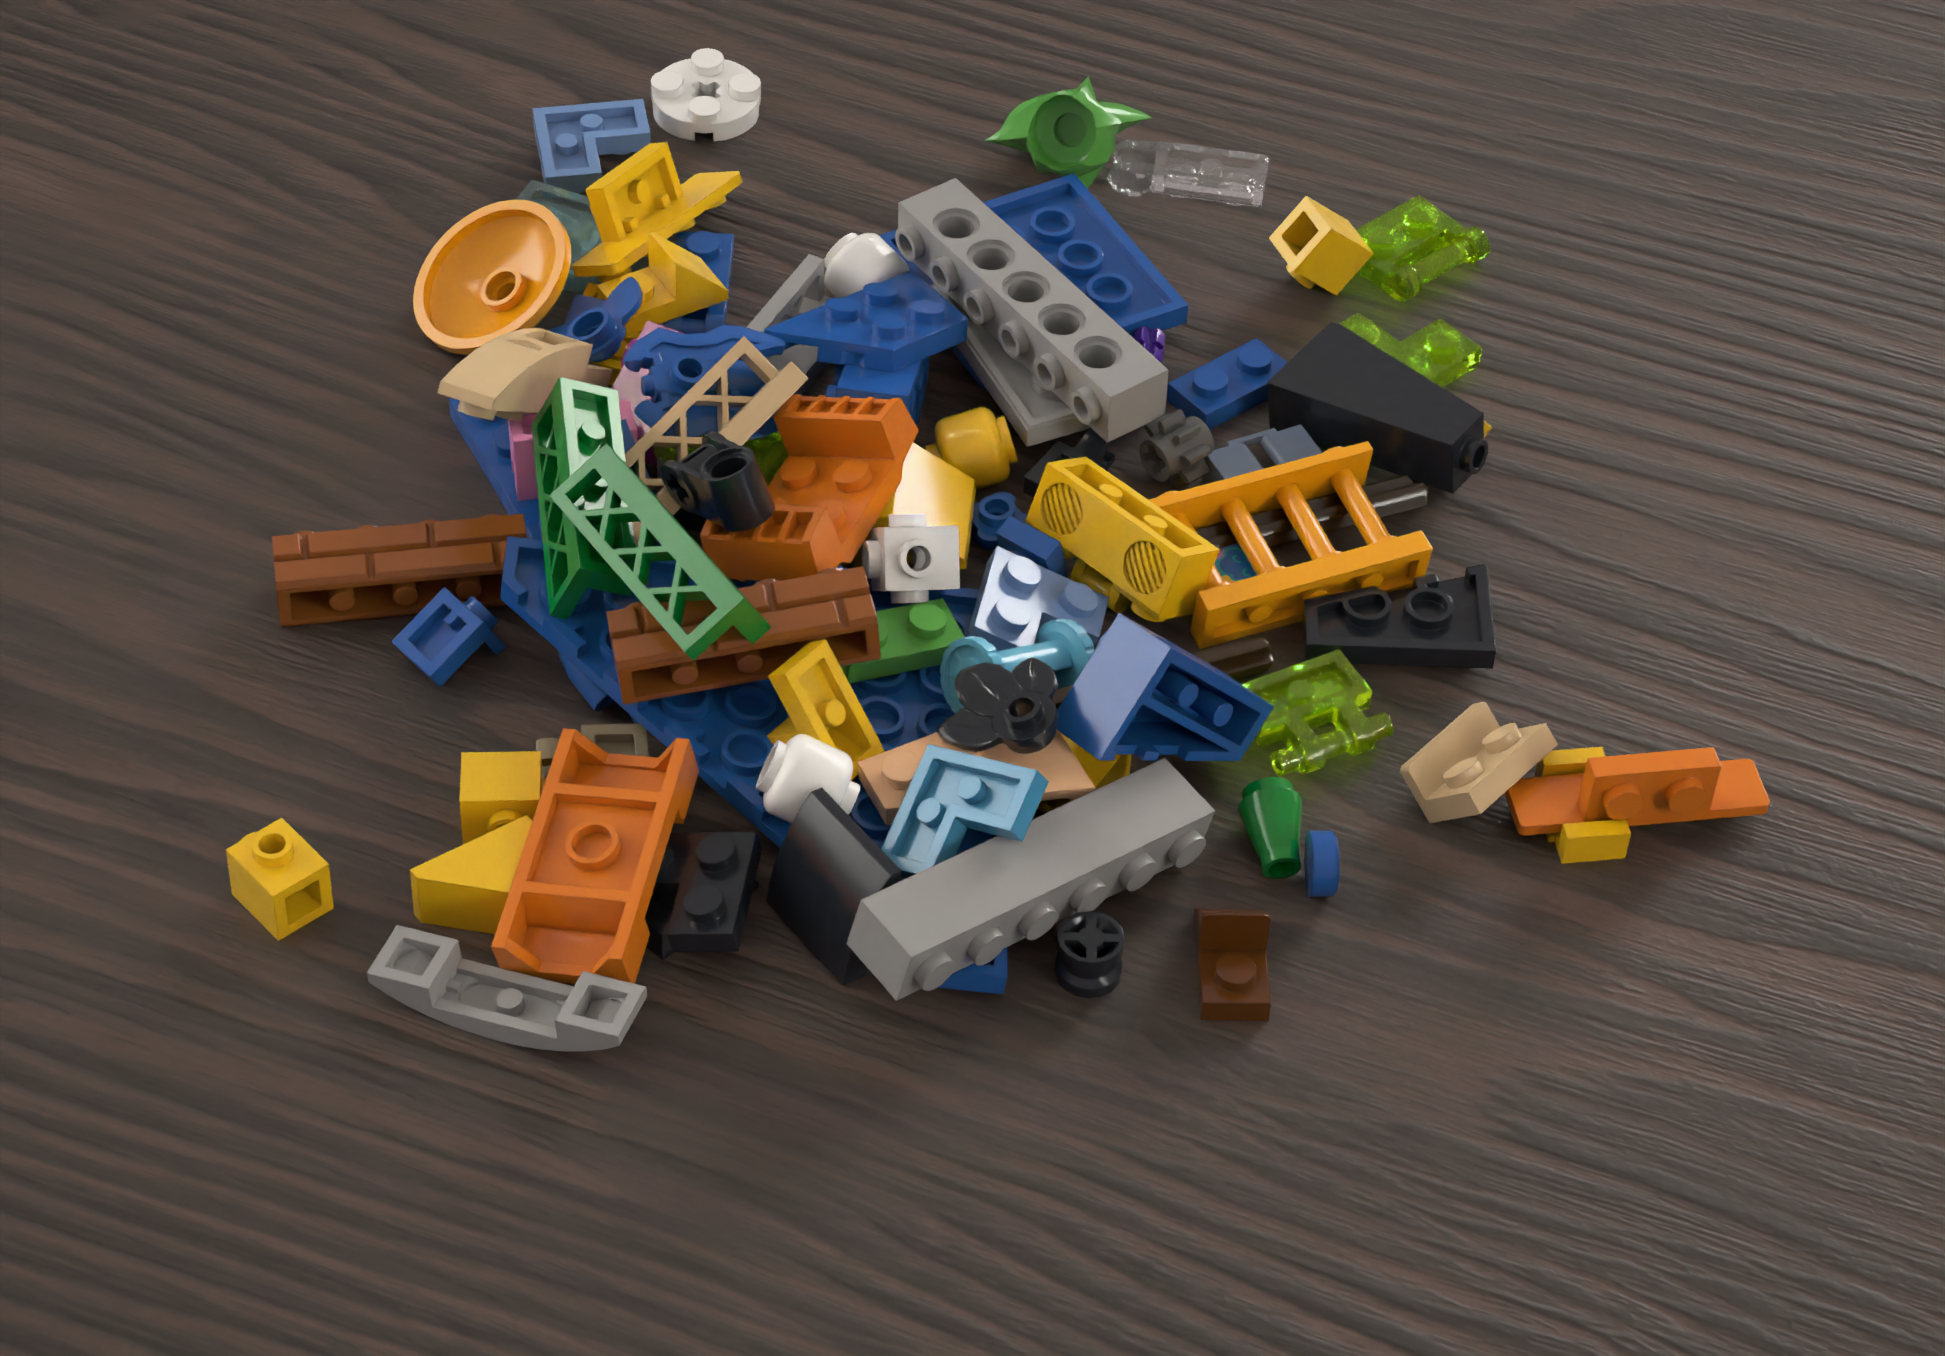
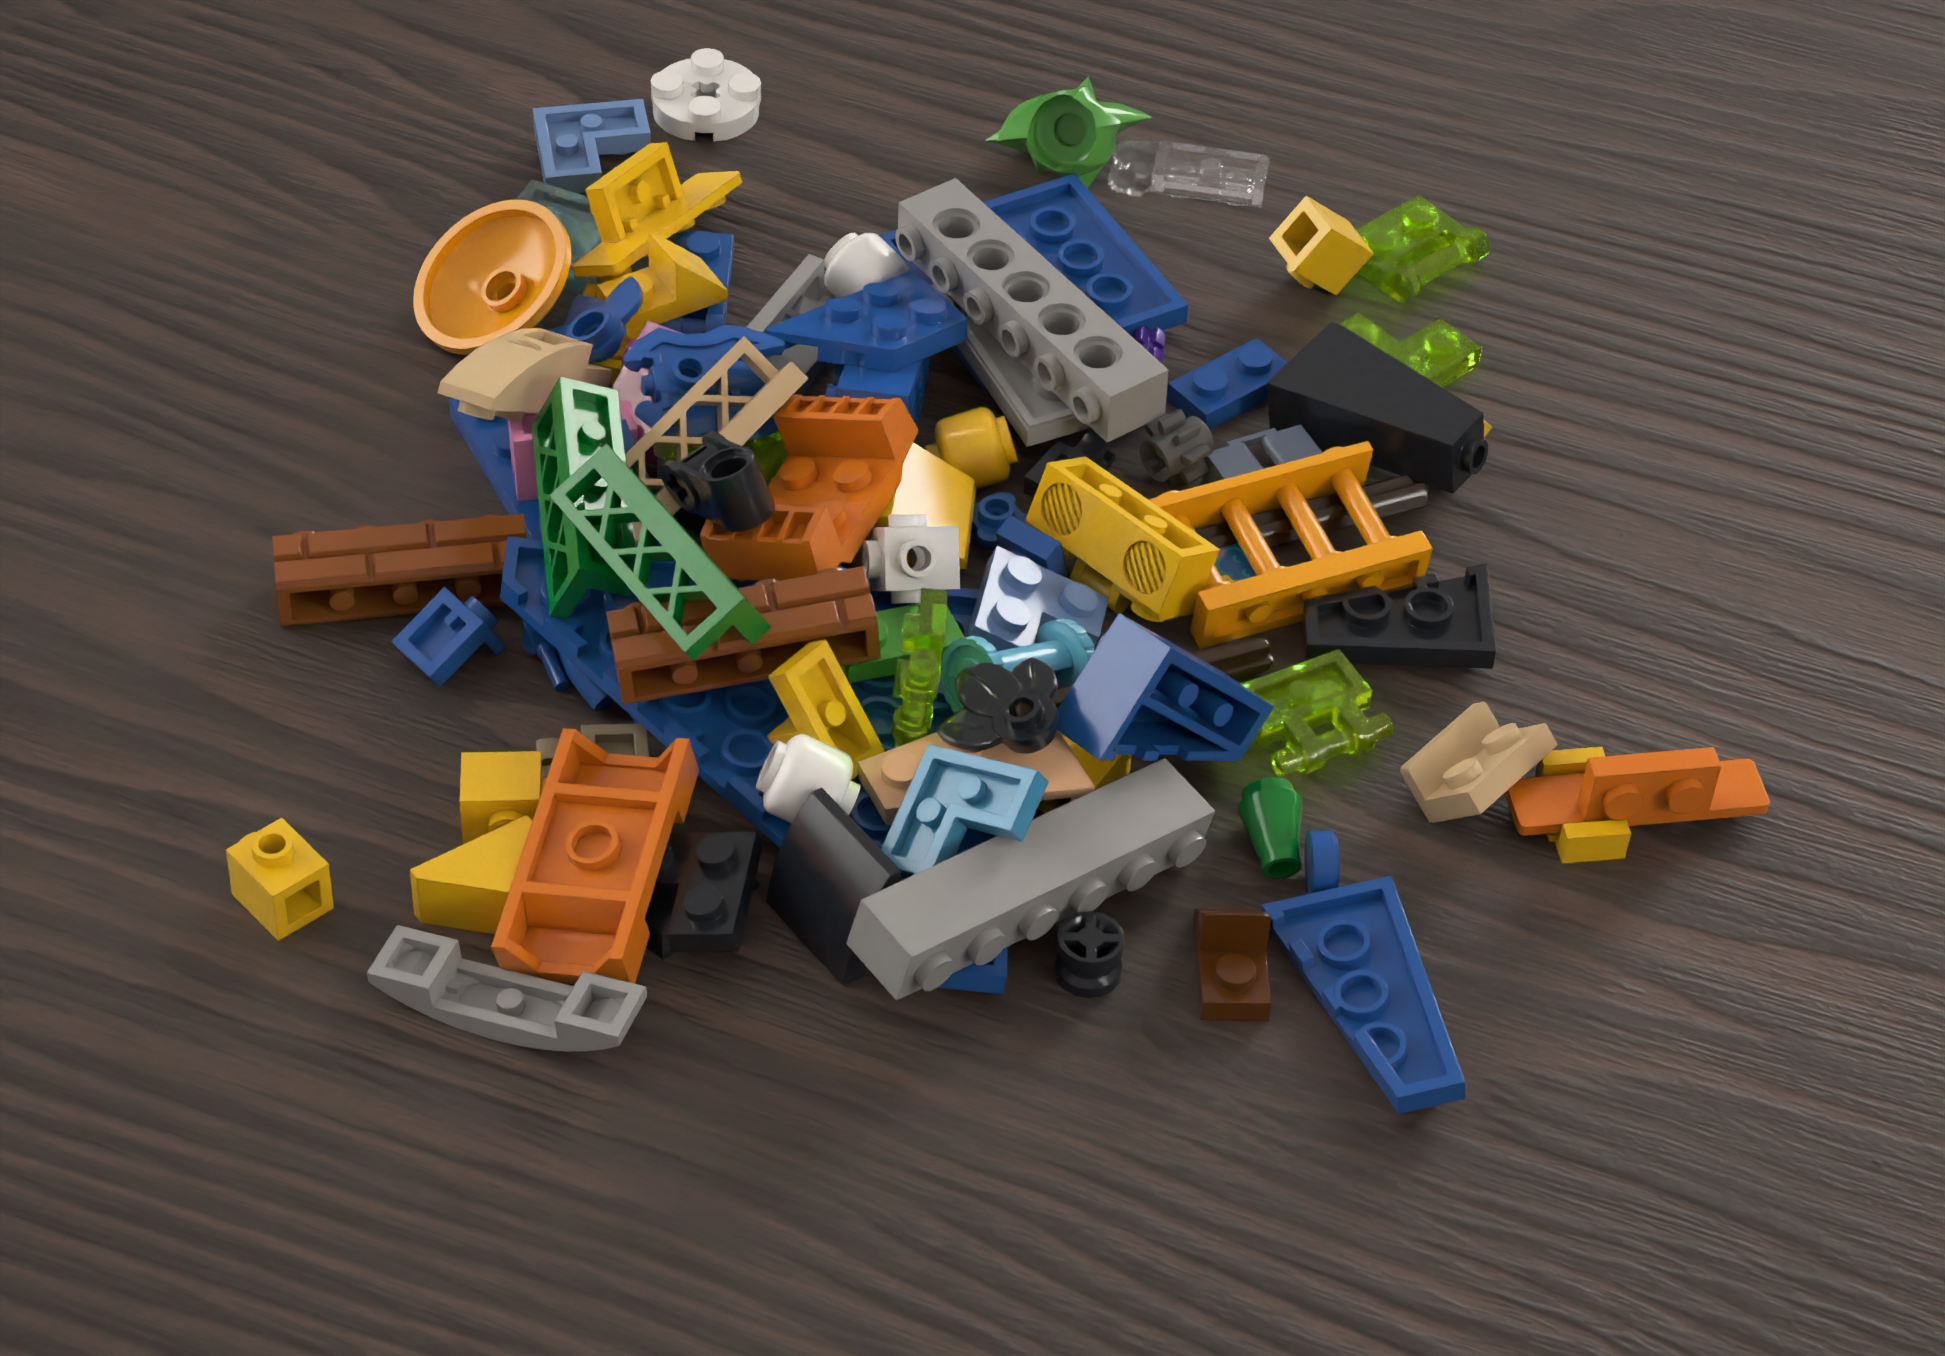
none -> blue hand [522,619,570,692]
none -> clear neon green plate [891,588,948,748]
none -> blue wing [1262,876,1466,1114]

